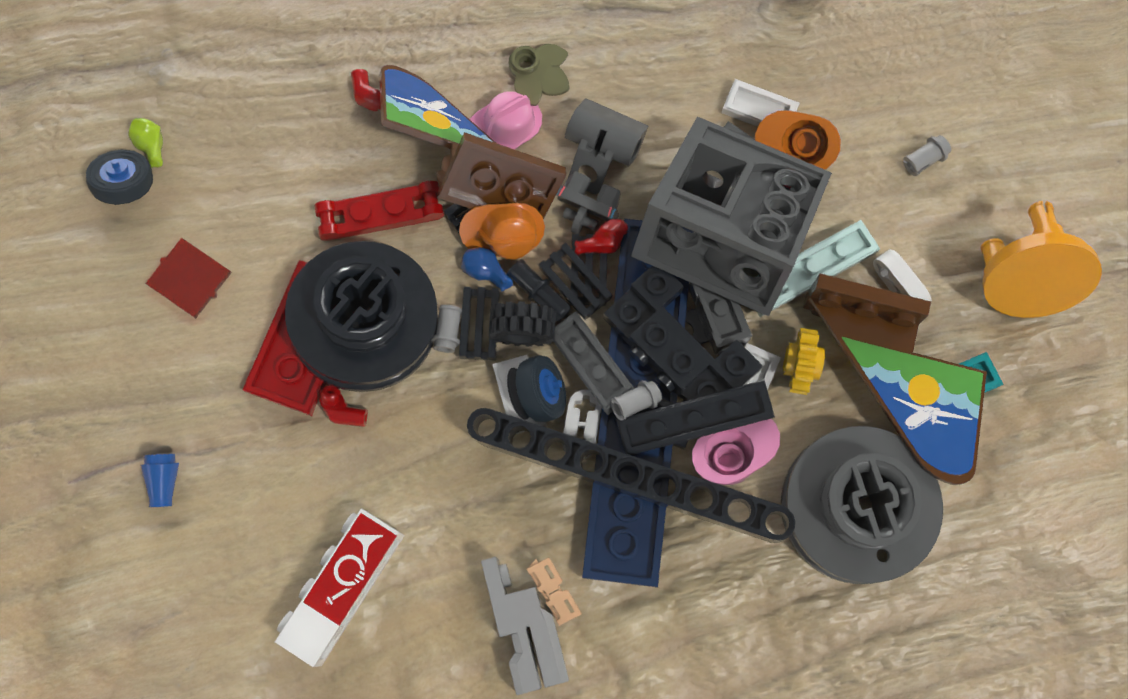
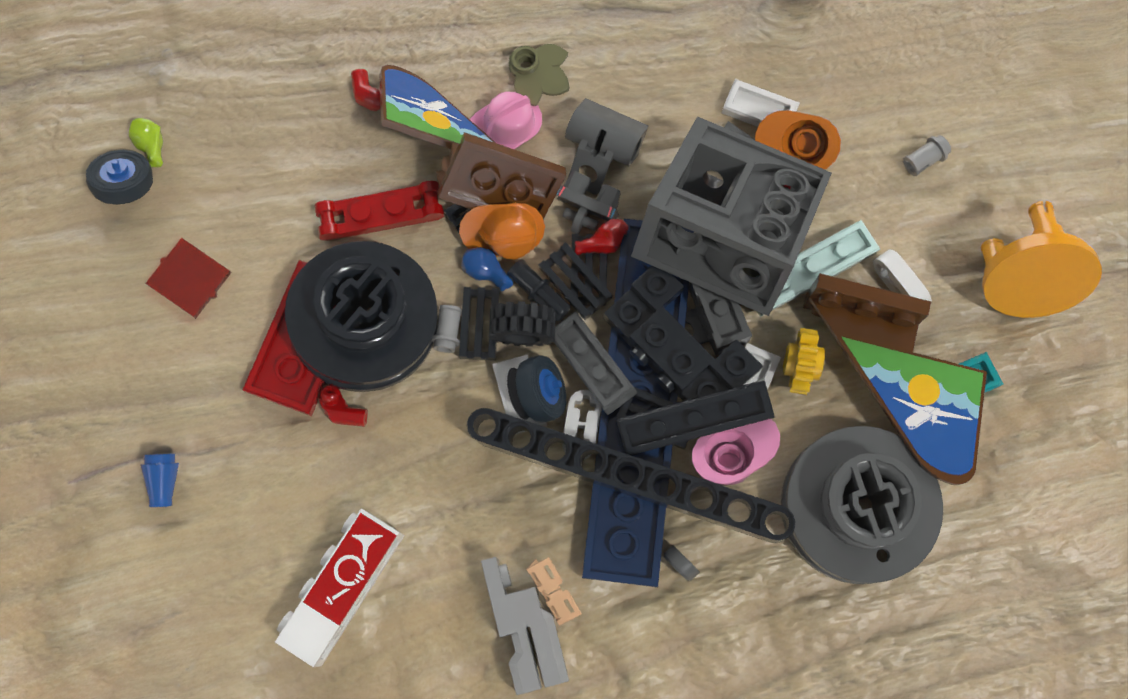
light grey pin [611,381,662,421] -> none
none -> dark grey tile [664,545,700,581]

